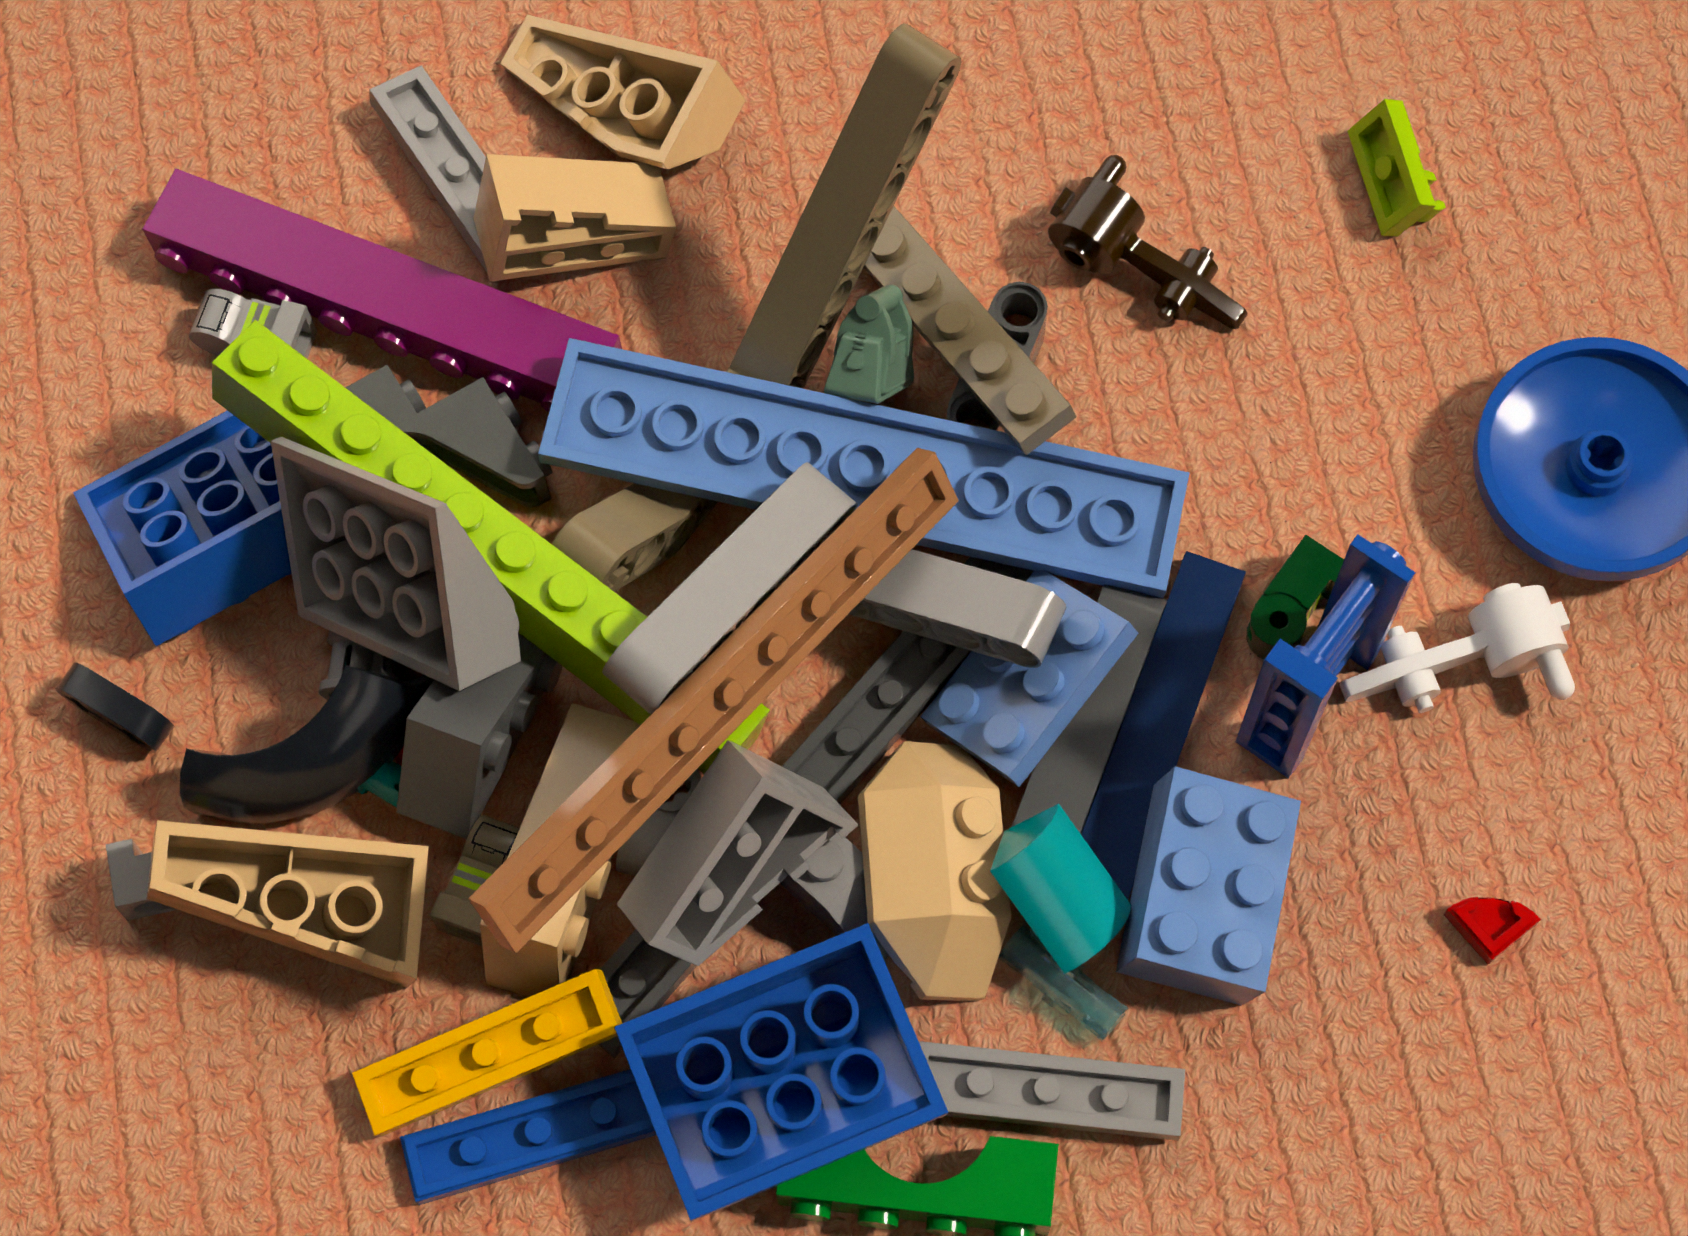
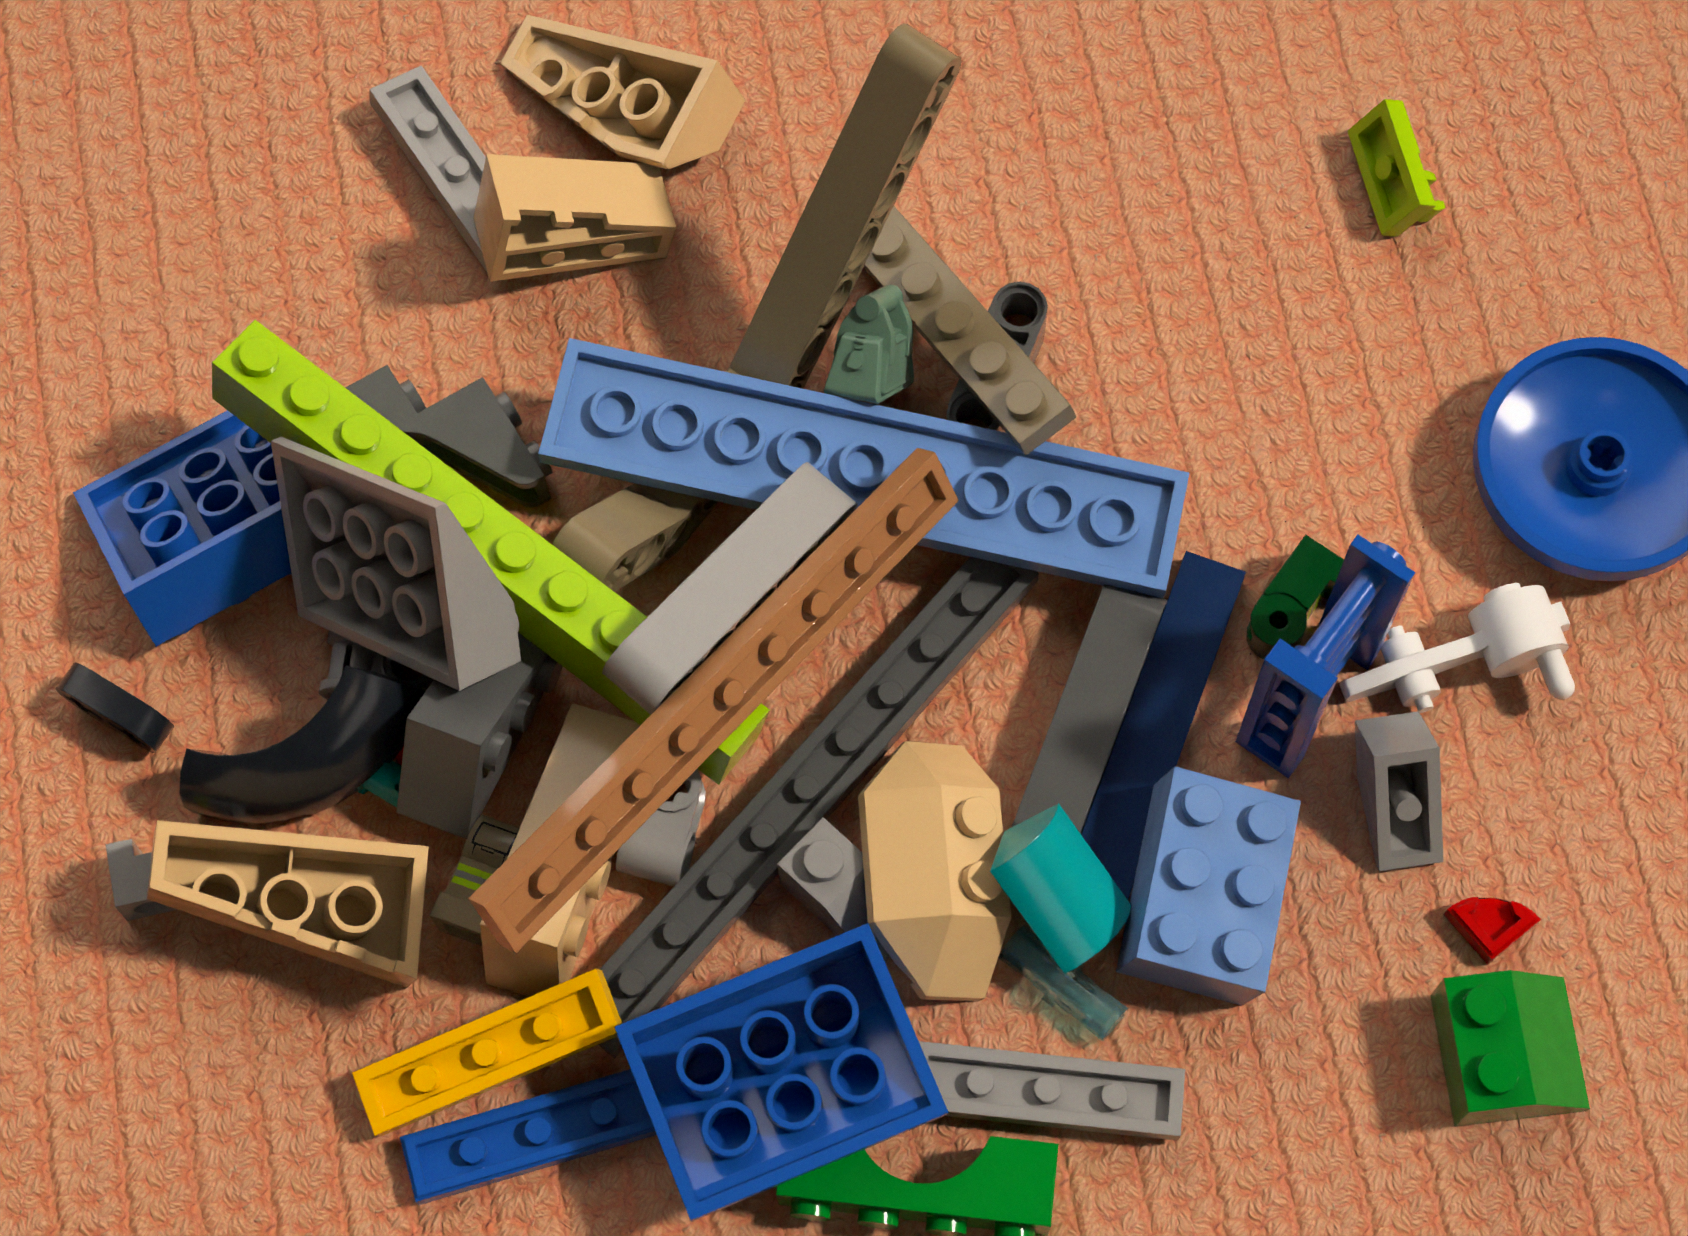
magenta brick [142,168,622,413] -> none
light grey leg [189,289,317,358] -> none
light grey wedge [617,740,858,966] -> none
light grey beam [849,549,1066,668] -> none
medium blue plate [920,571,1139,787] -> none
dark brown piece [1048,155,1248,329] -> none
none -> light grey slope [1355,711,1443,871]
none -> green slope [1430,970,1590,1127]

